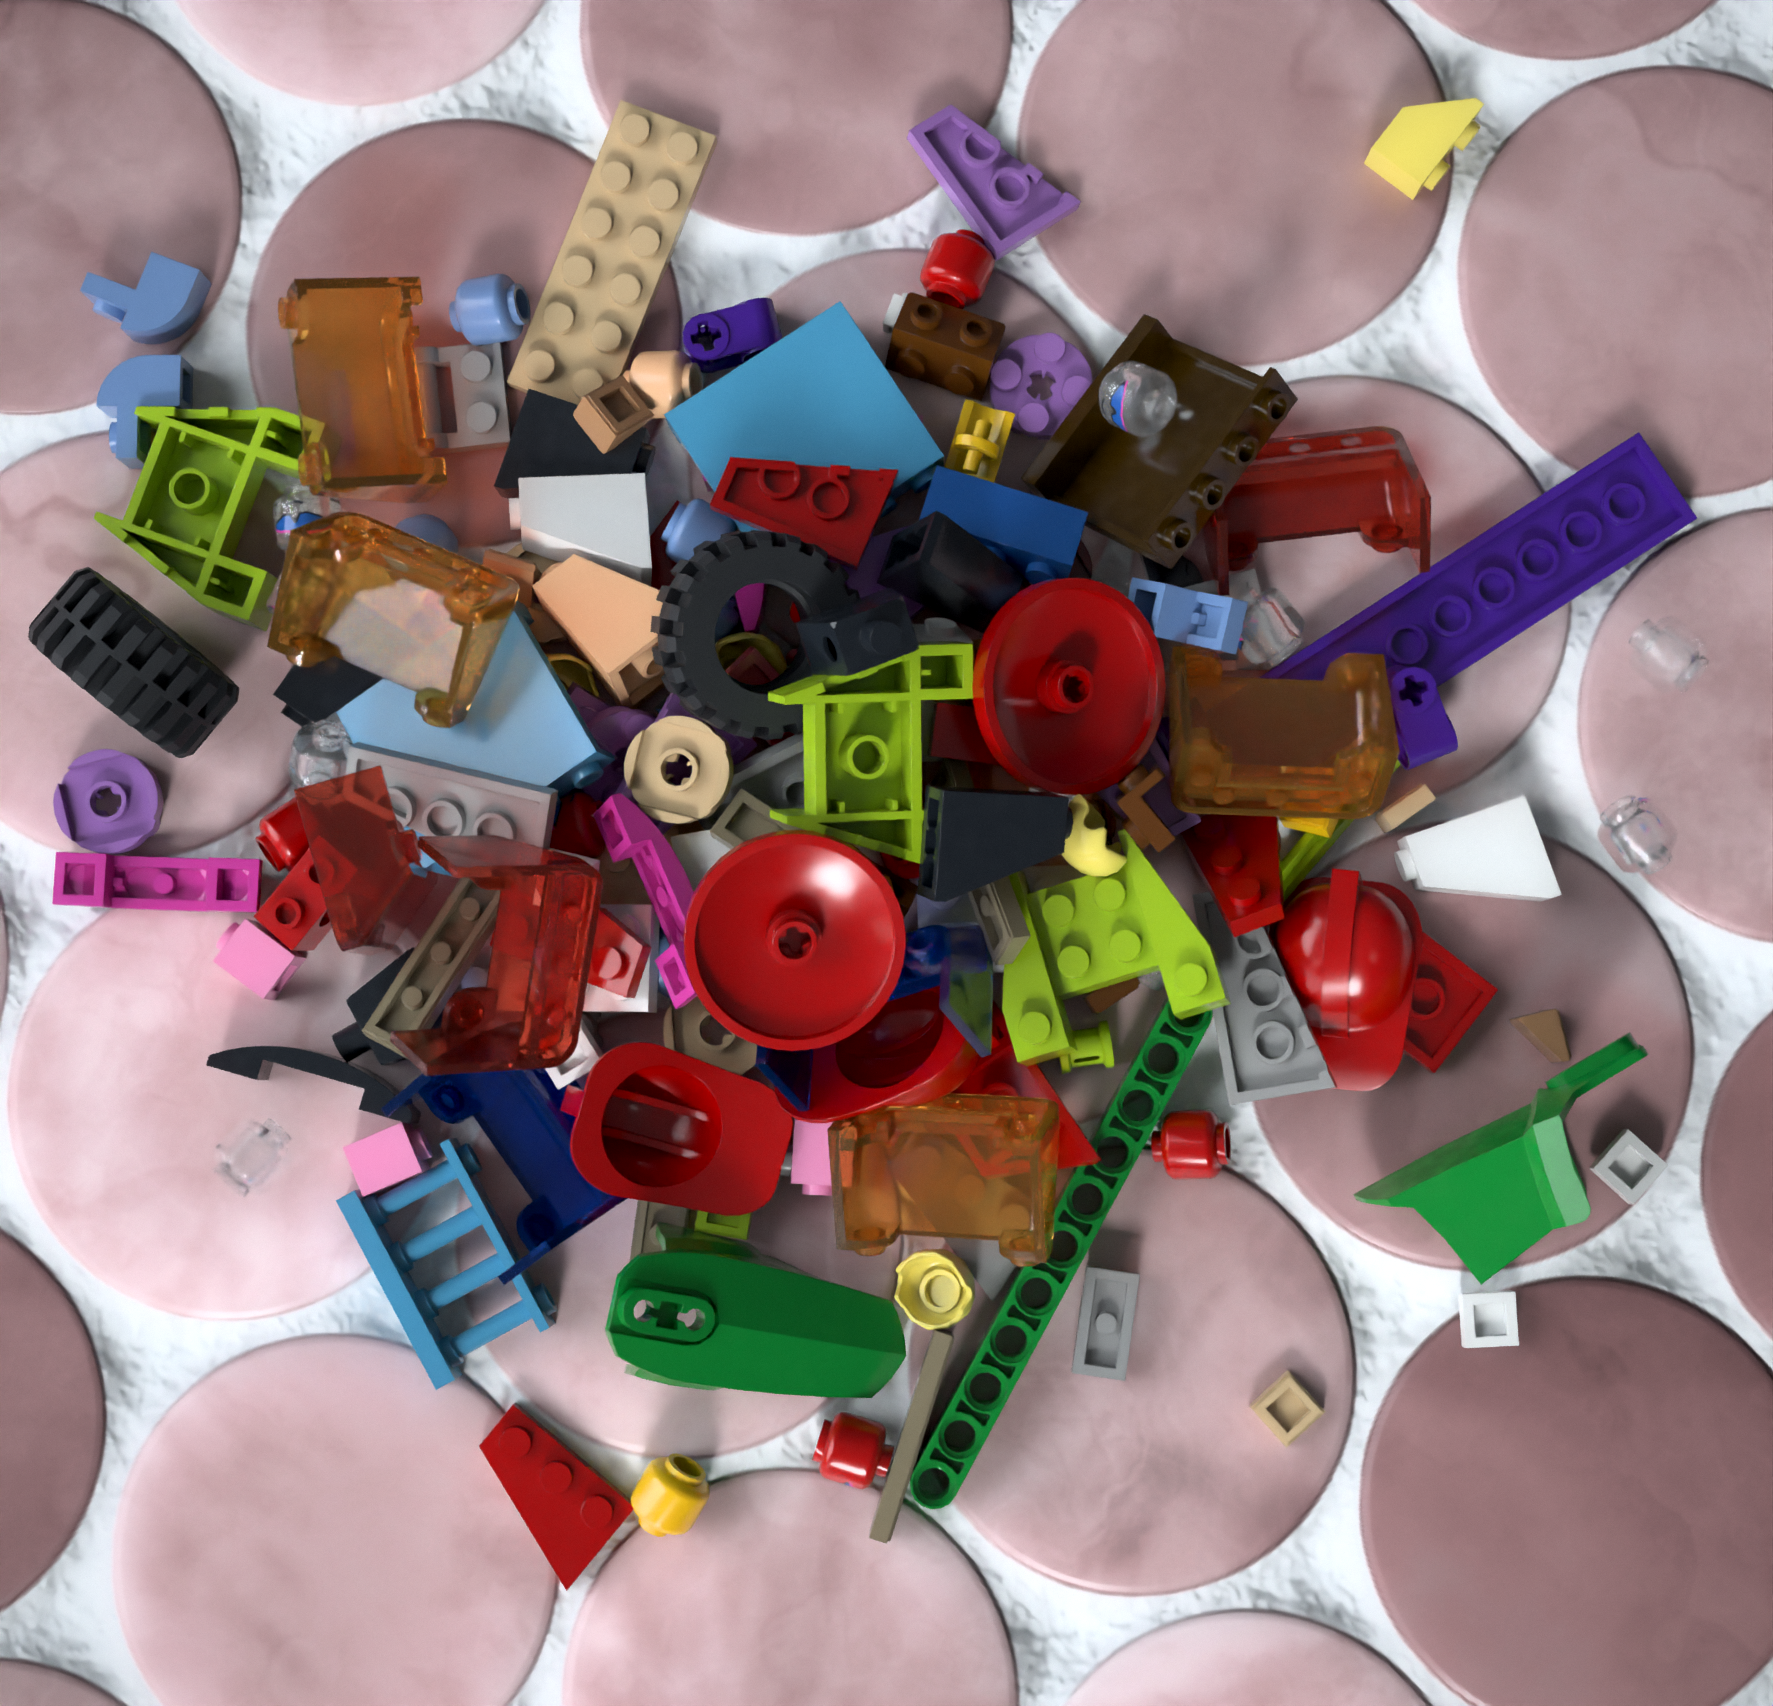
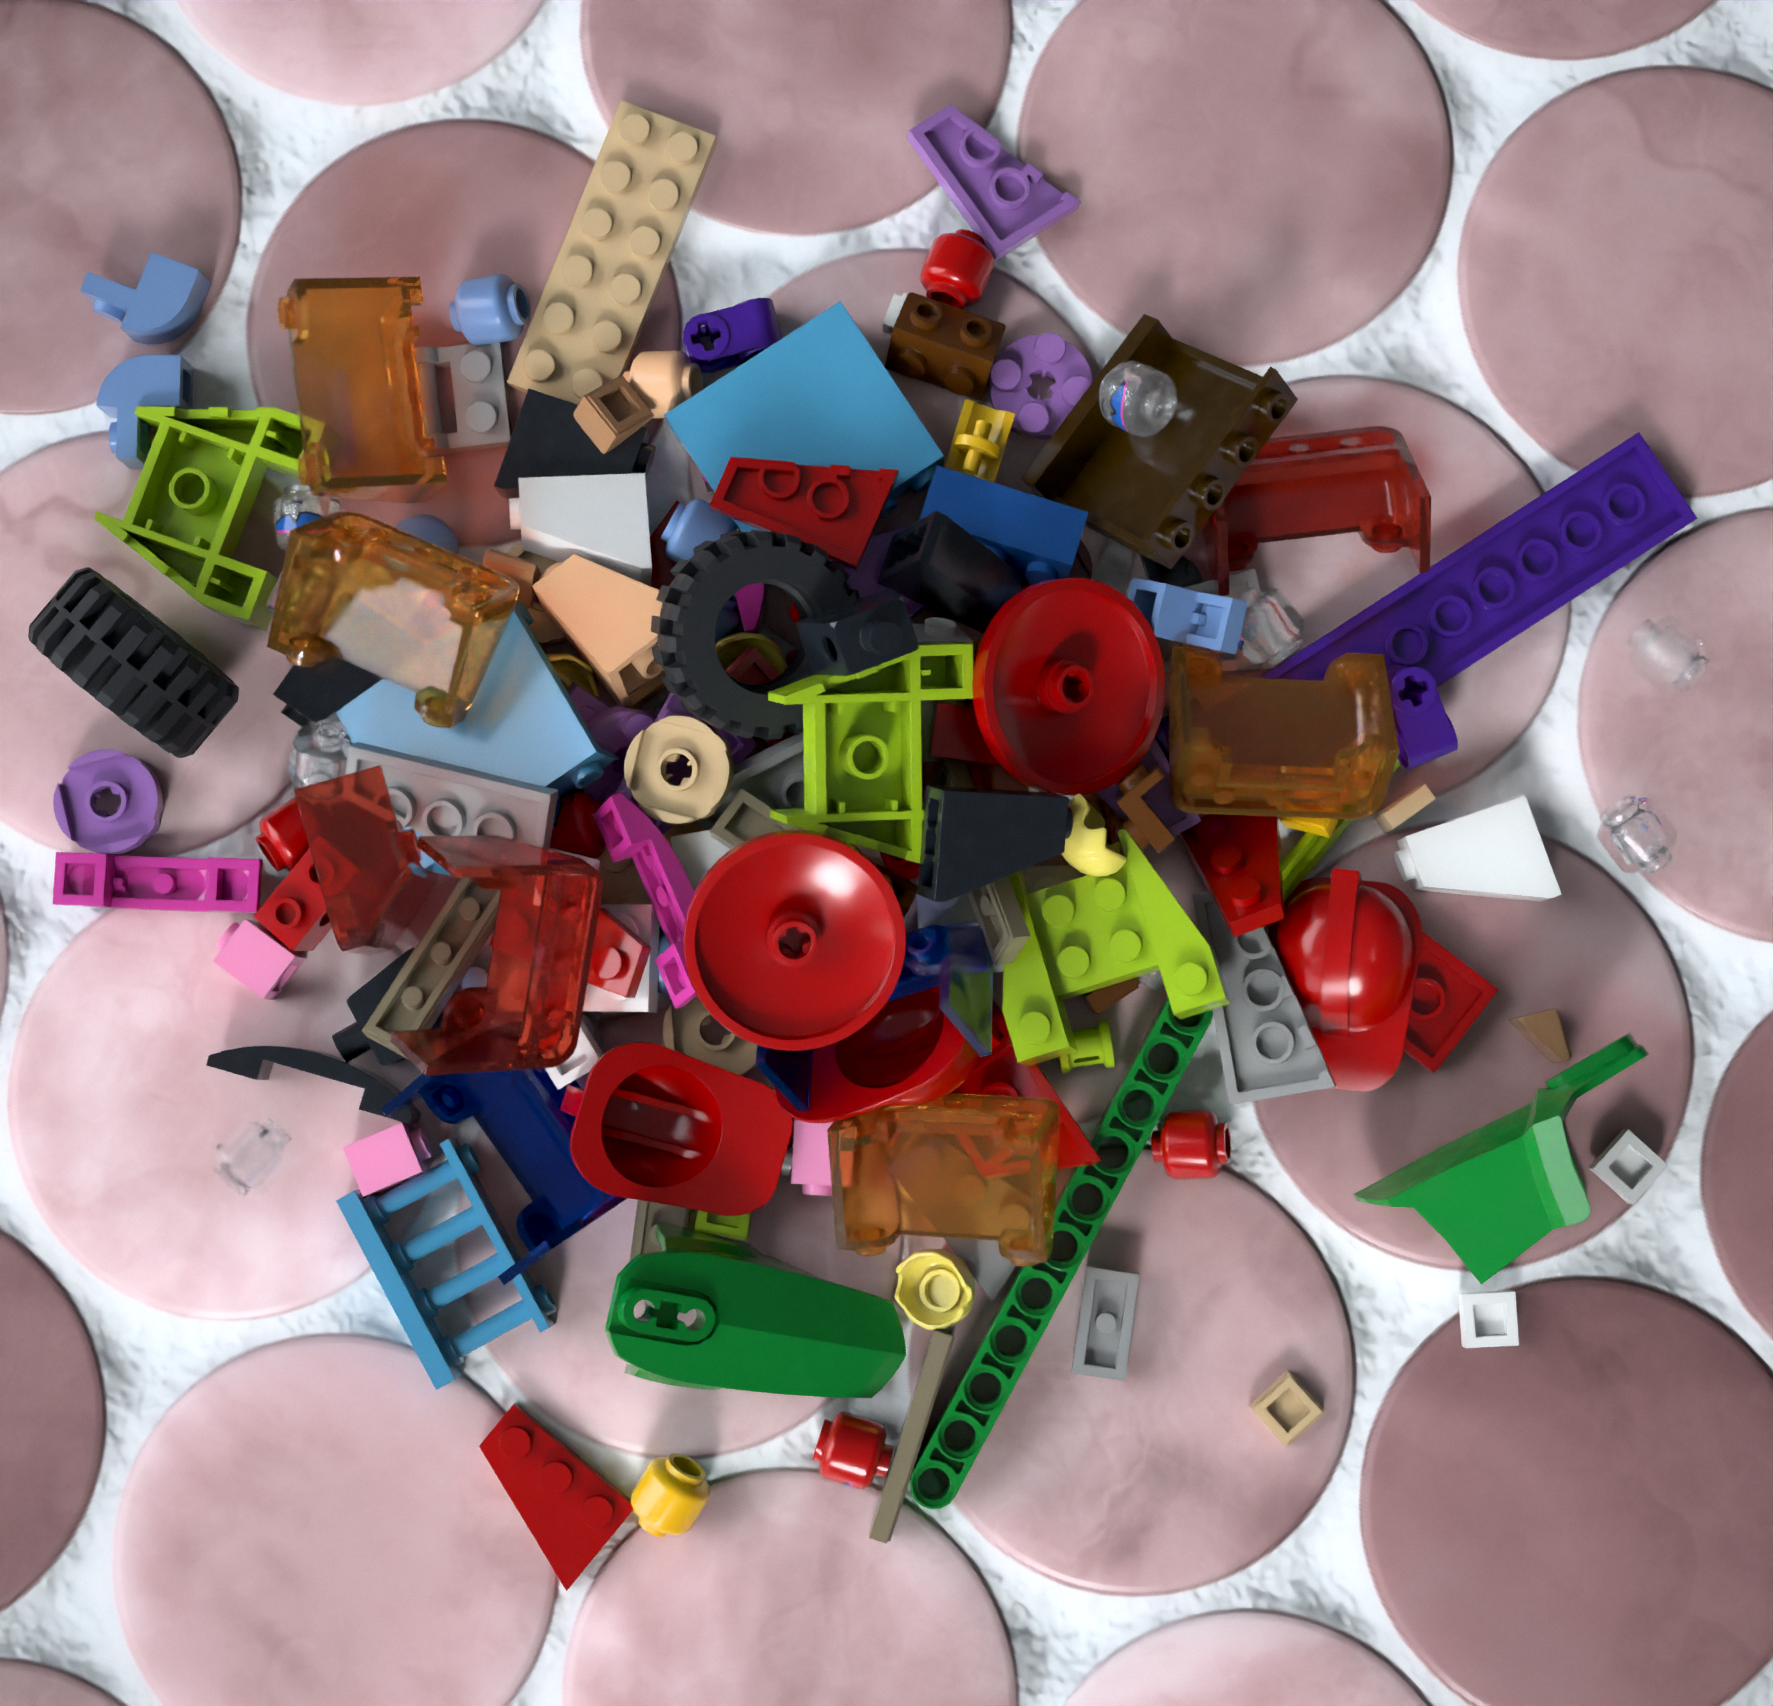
light yellow slope [1364,98,1484,200] -> none

